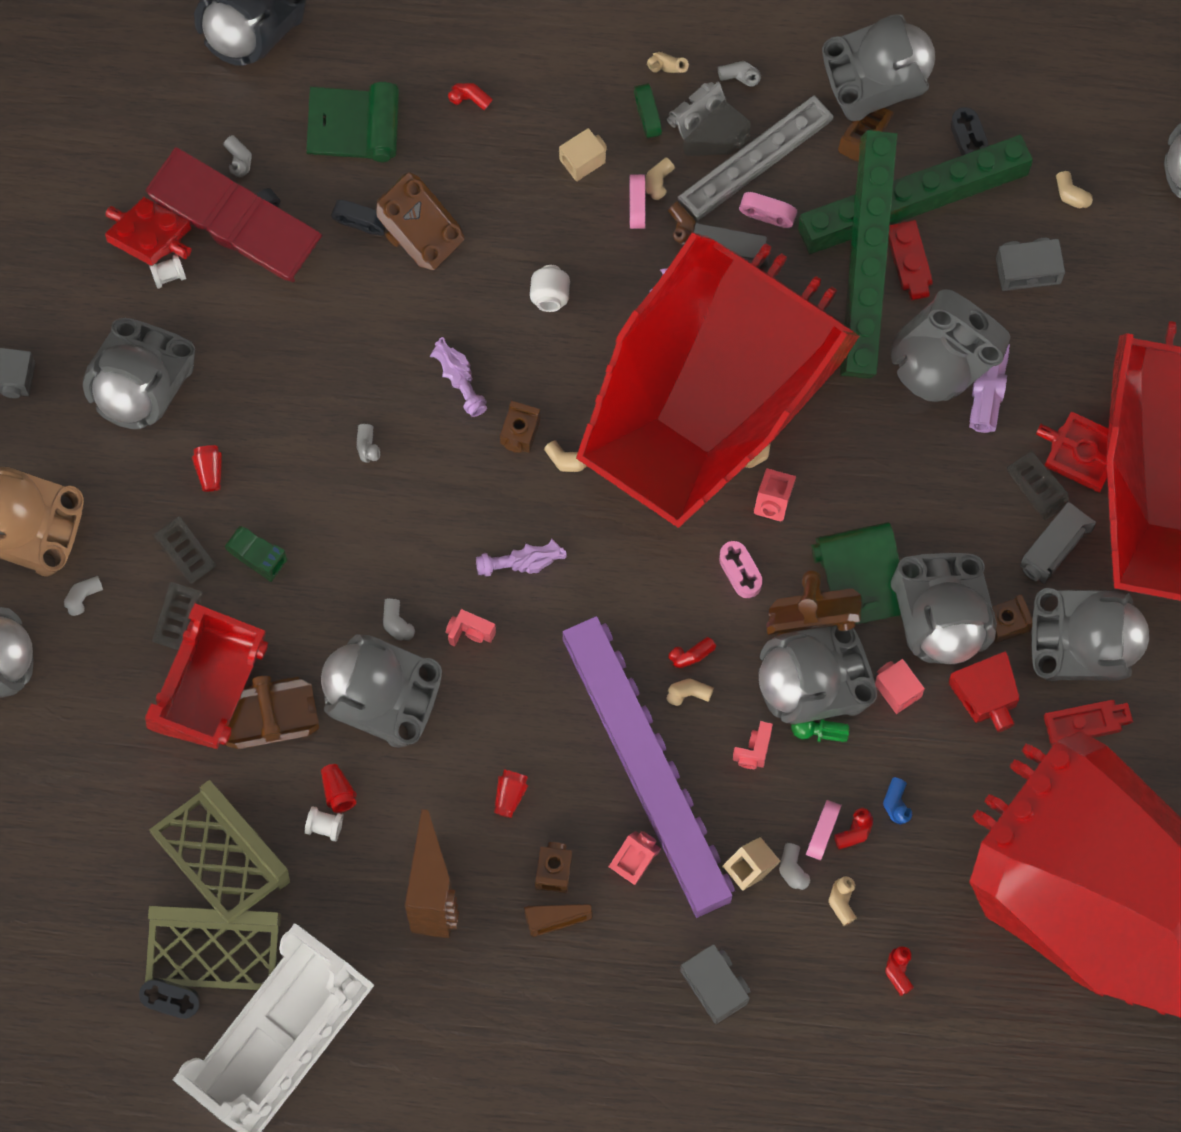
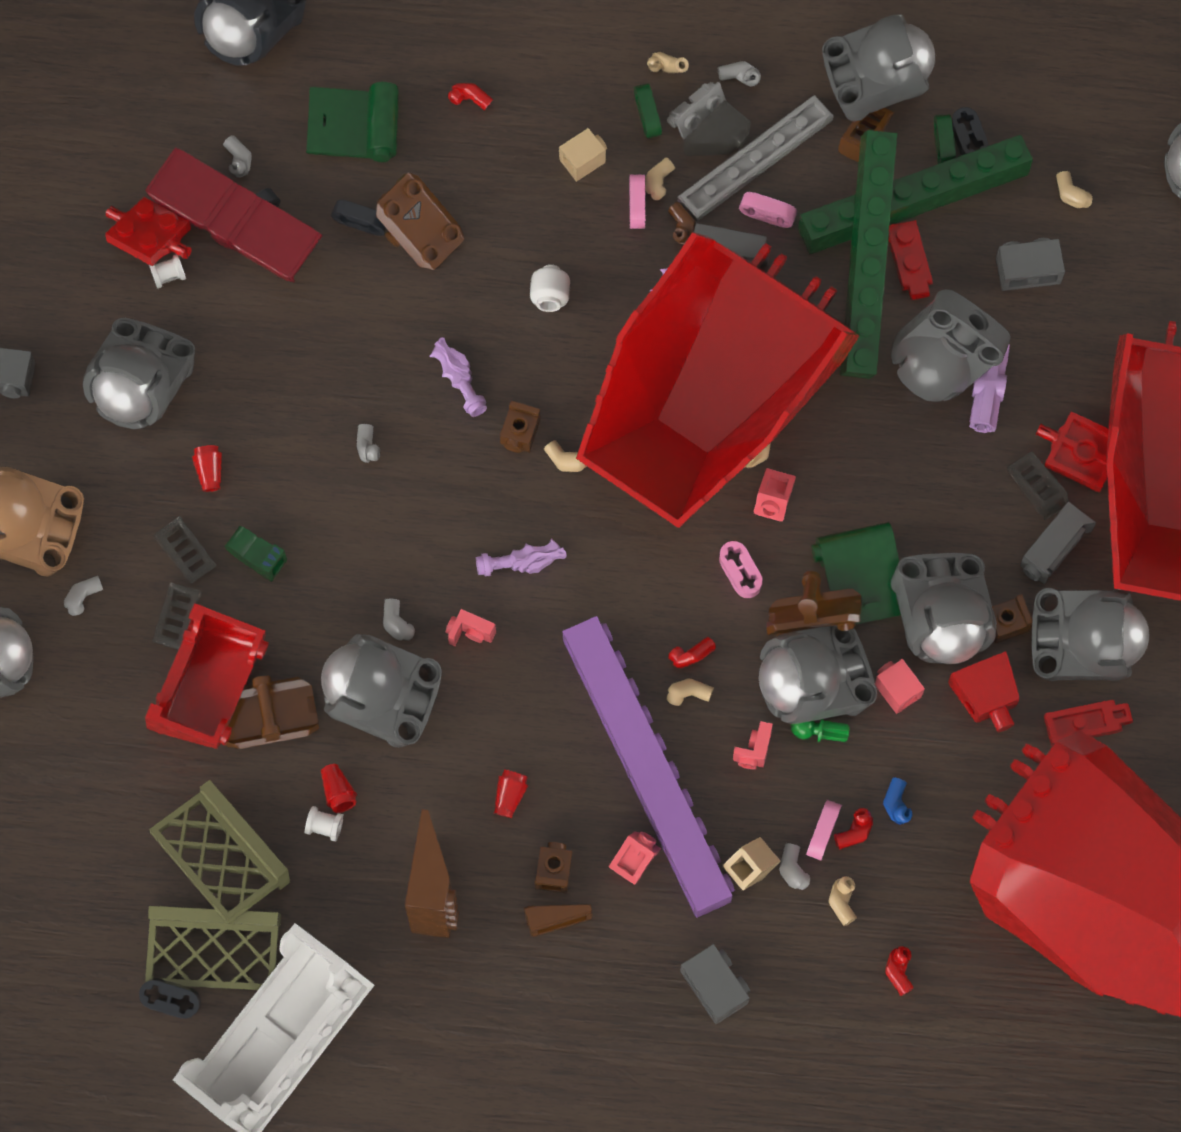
none -> dark green beam [934,114,956,164]

